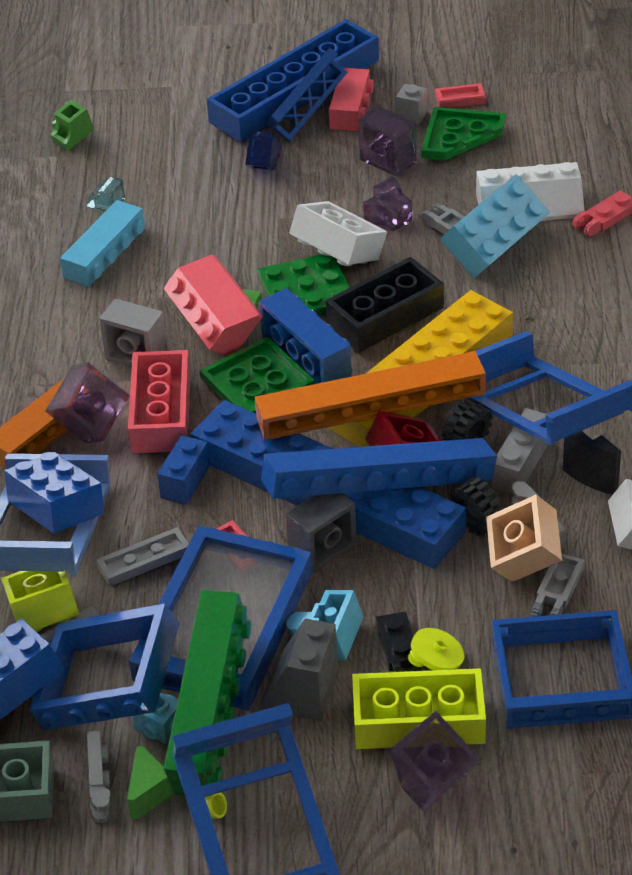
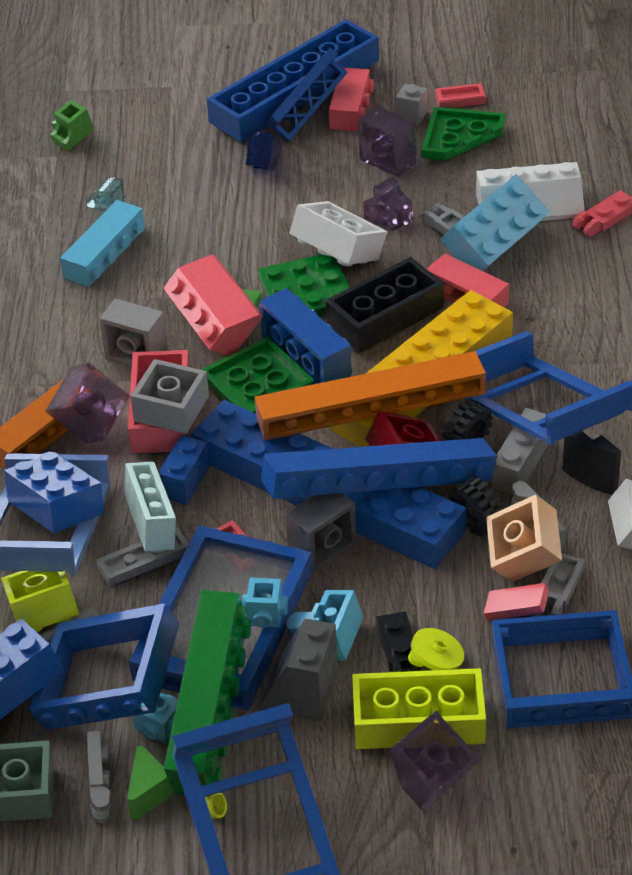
none -> light aqua brick [124,462,176,553]
none -> light grey brick [130,359,209,434]
none -> medium azure brick [242,578,288,628]
none -> coral brick [427,253,509,308]
none -> coral tile [483,583,549,621]

